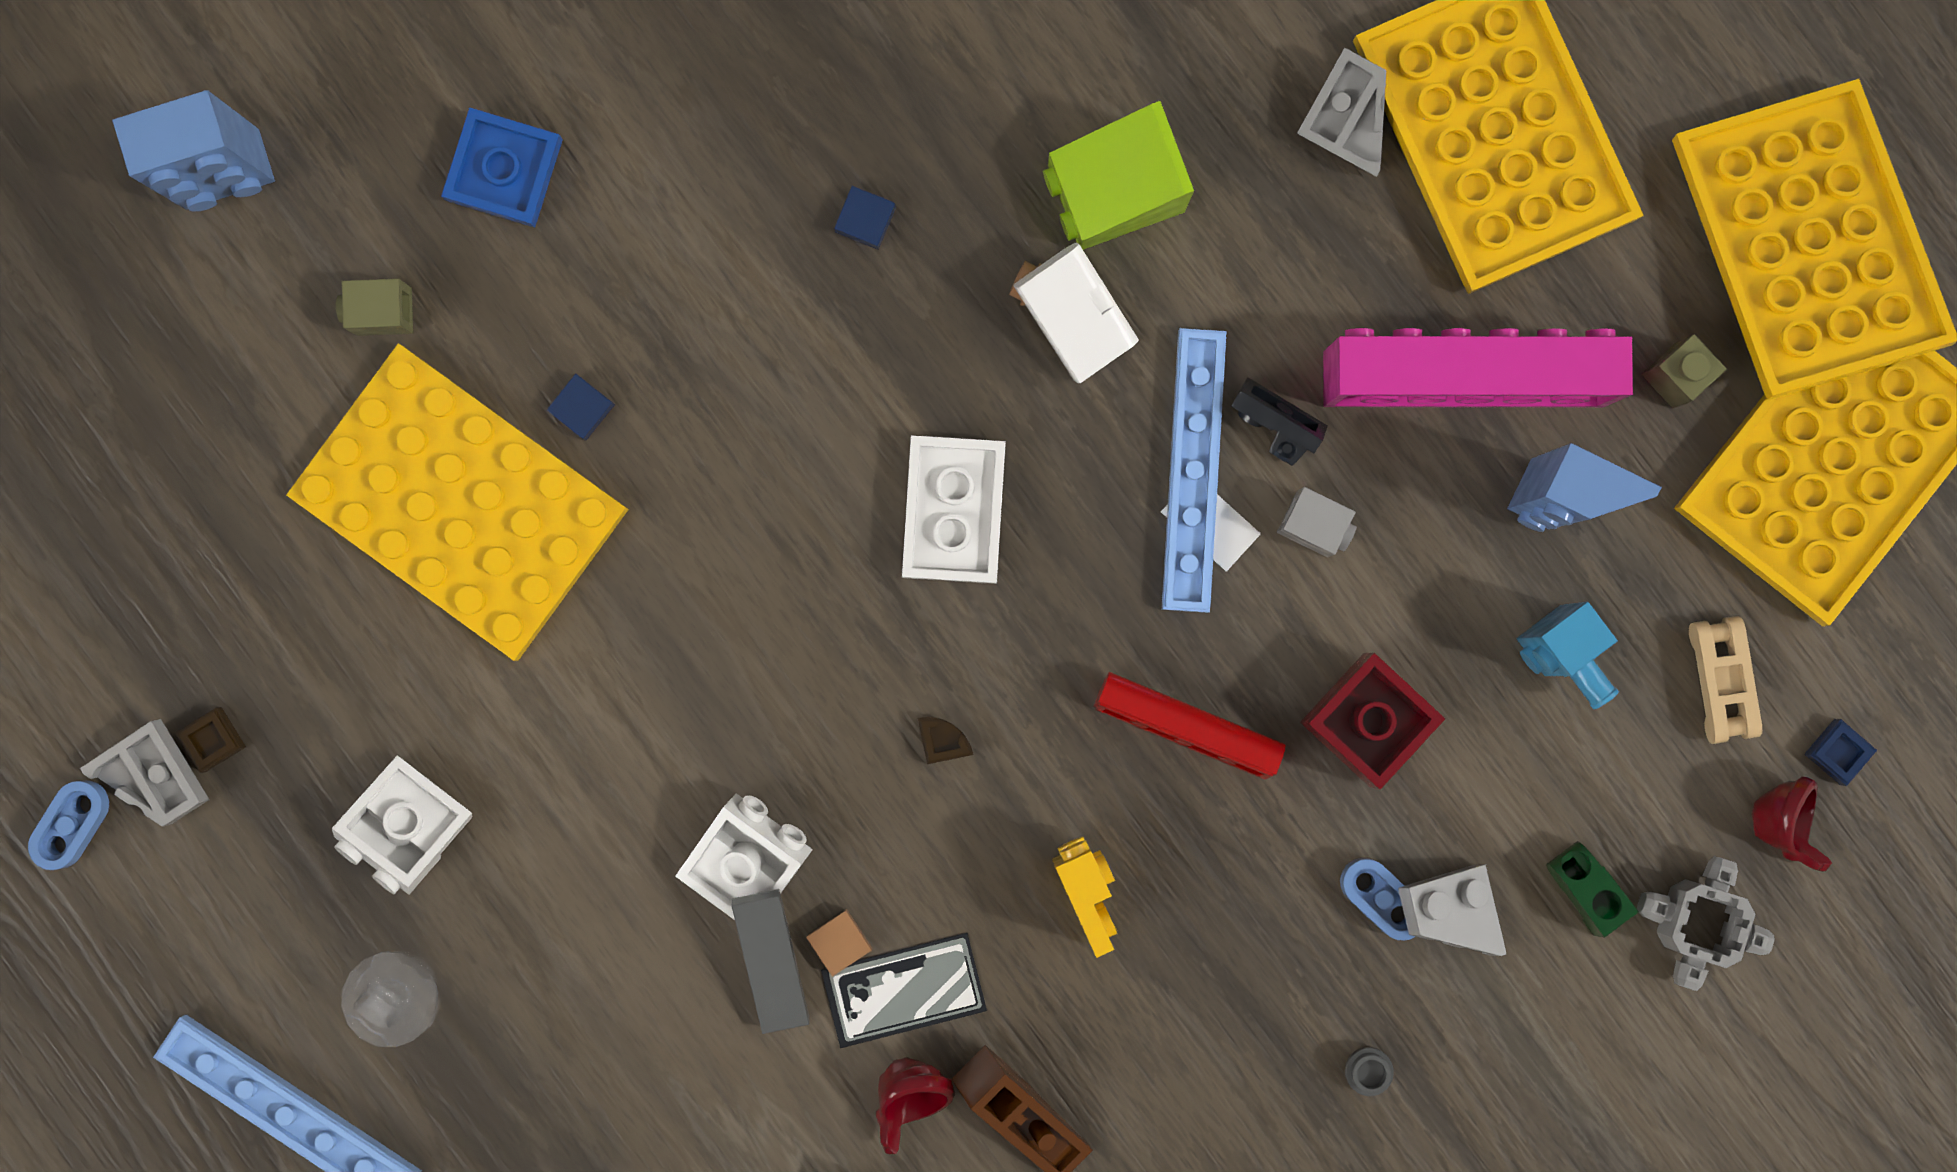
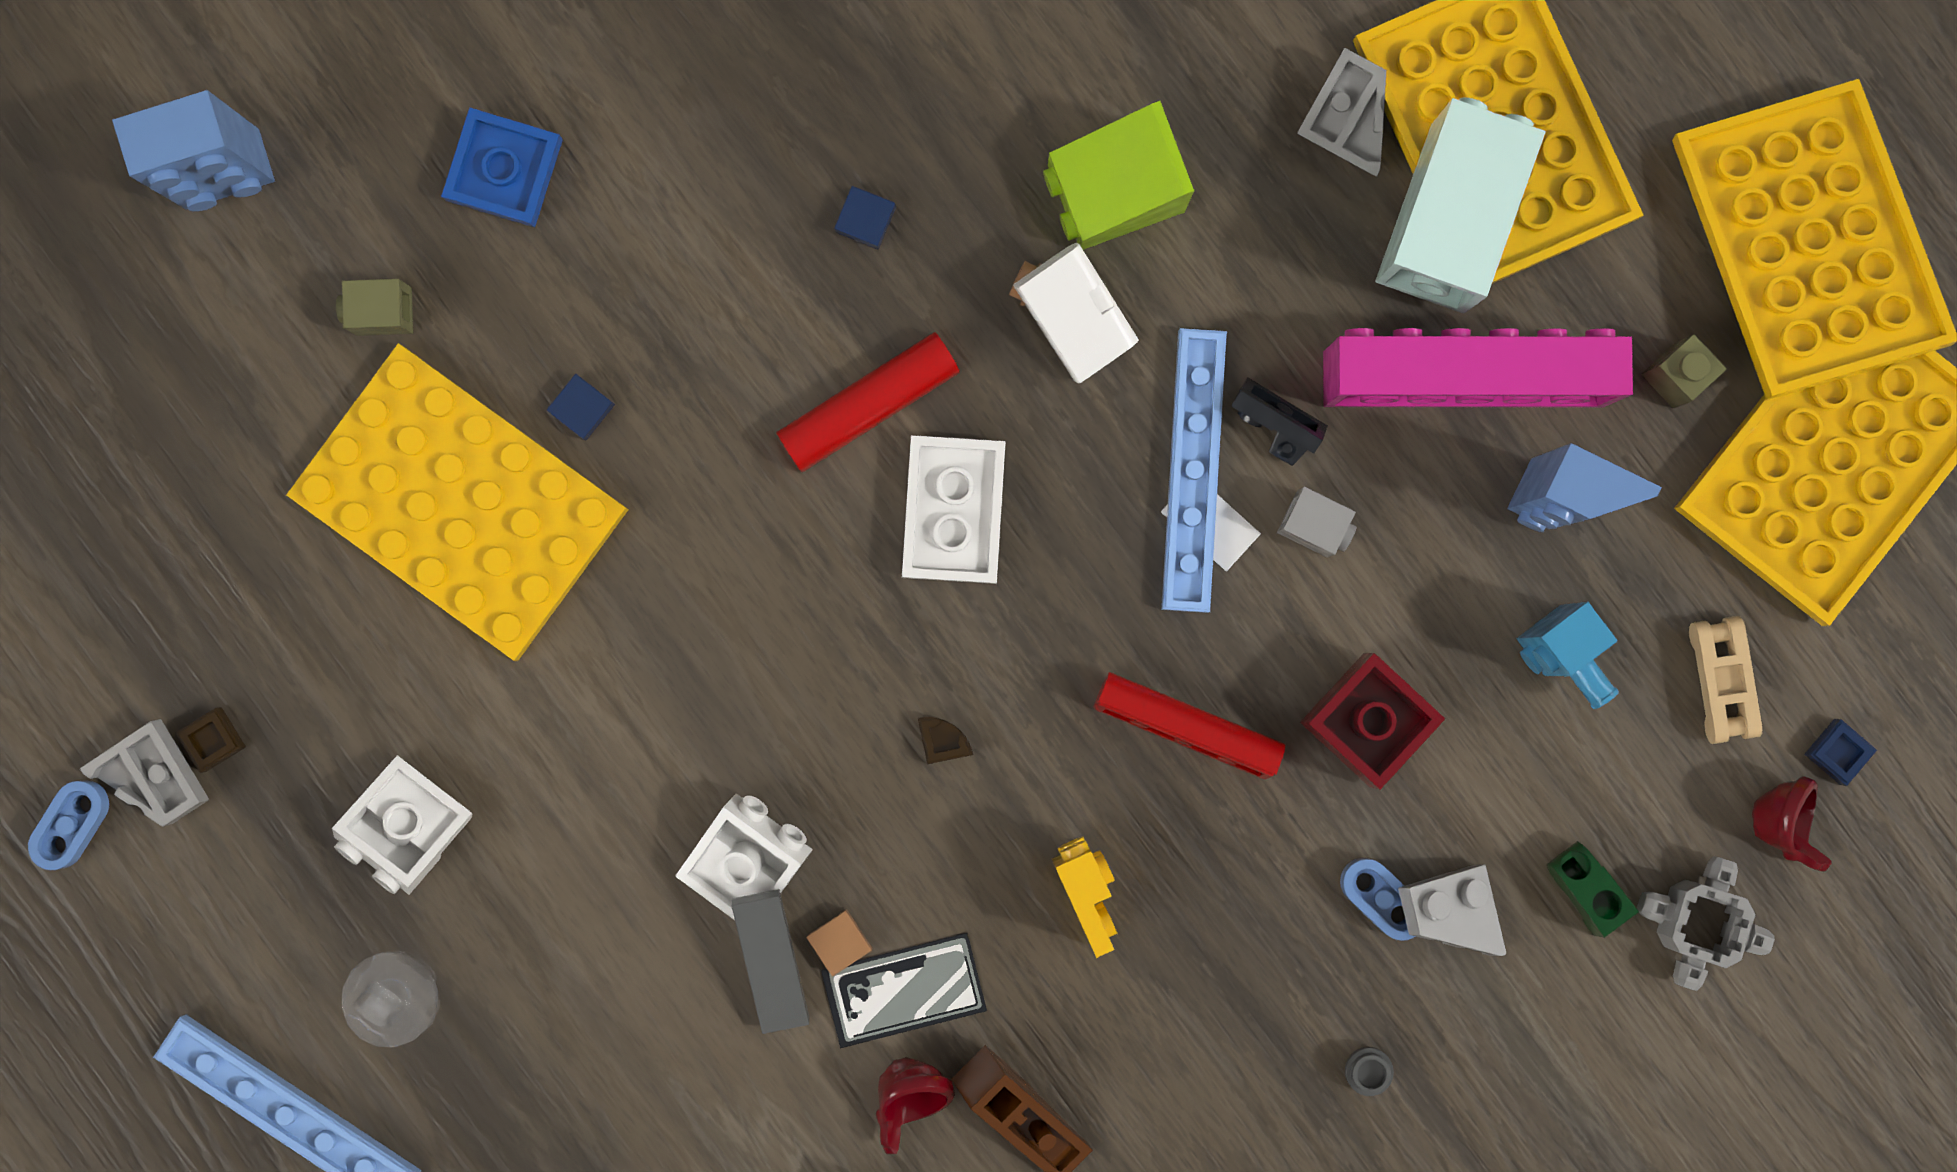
none -> red brick [776,332,960,473]
none -> light aqua brick [1375,97,1546,314]

